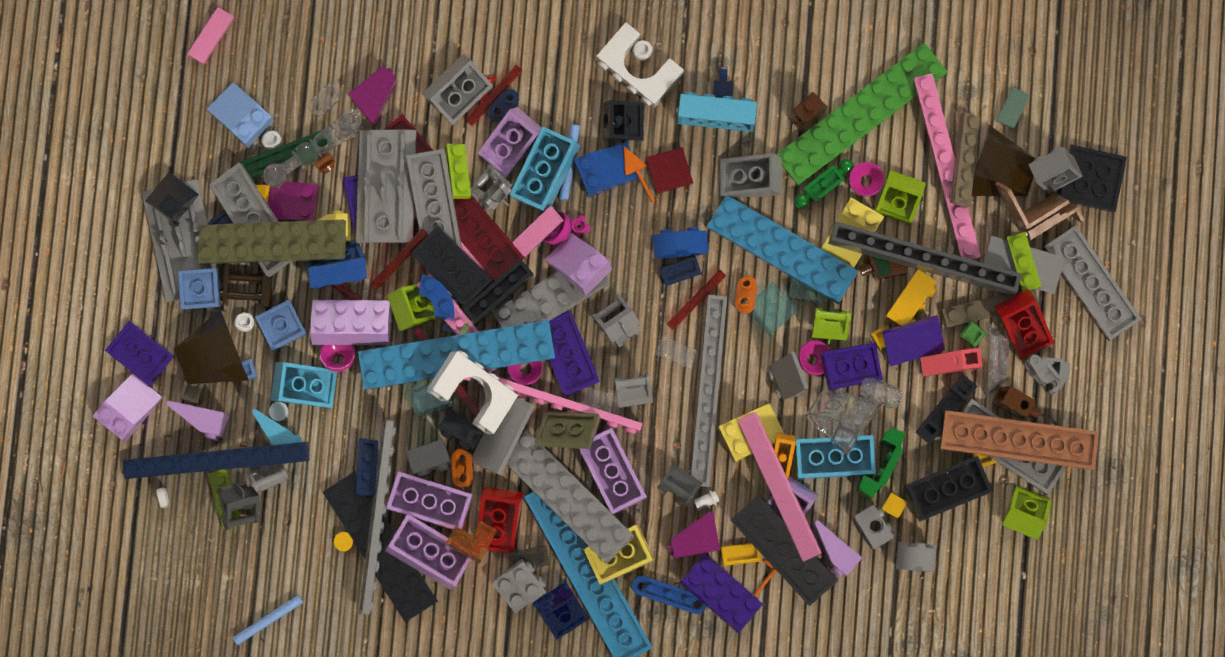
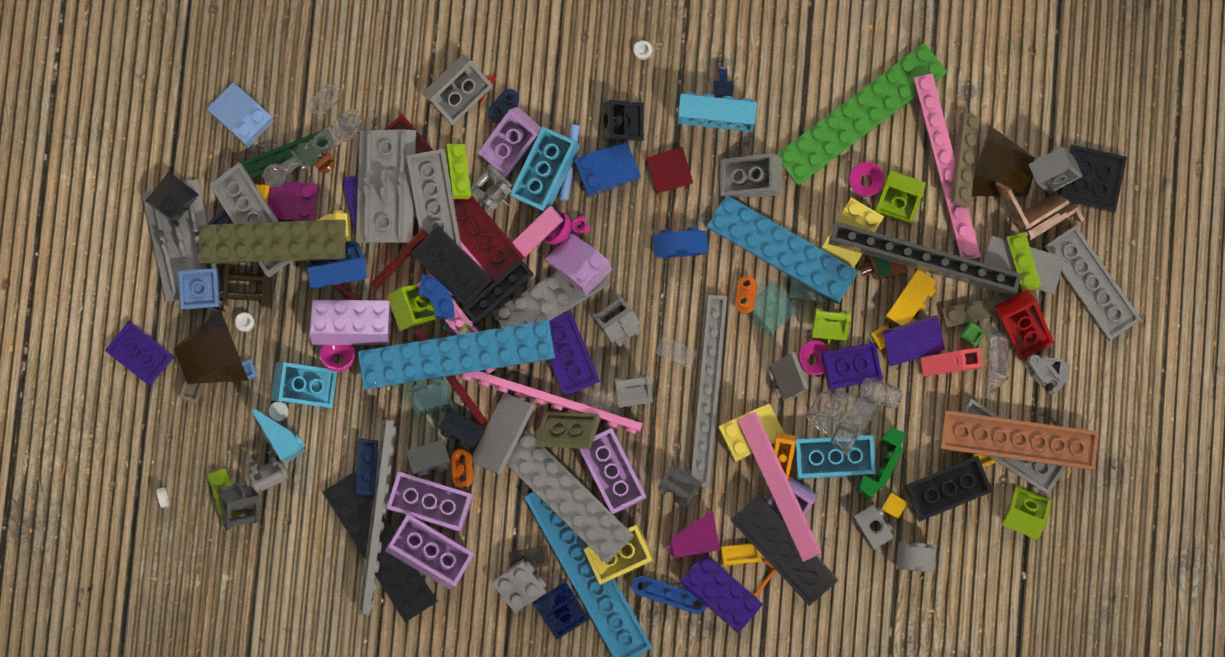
lavender slope [93,373,163,442] -> none
dark blue plate [123,441,310,479] -> none
lavender slope [167,401,229,441] -> none
bright pink tile [187,7,234,65] -> none
light blue piece [233,595,303,645] -> none
medium blue plate [255,300,307,351] -> none
white tile [262,130,282,150] -> none
yellow tile [334,532,354,552] -> none
magenta slope [348,66,397,126] -> none
white arch [426,351,518,434] -> none
clear orange plate [446,521,497,563] -> none
clear red piece [465,65,523,126] -> none
red slope [475,486,523,554] -> none
dark pink piece [508,361,543,385] -> none
white arch [597,22,684,108] -> none
orange piece [623,146,655,203] -> none
dark blue plate [659,256,702,287] -> none
clear red piece [667,270,726,330] -> none
white pin [694,491,719,511] -> none
reddish brown torso [788,92,827,132] -> none
green plate [794,159,854,209] -> none
lavender slope [812,520,862,577] -> none
black slope [915,375,978,445] -> none
reddish brown torso [992,386,1041,420] -> none
sand green tile [996,87,1030,130] -> none

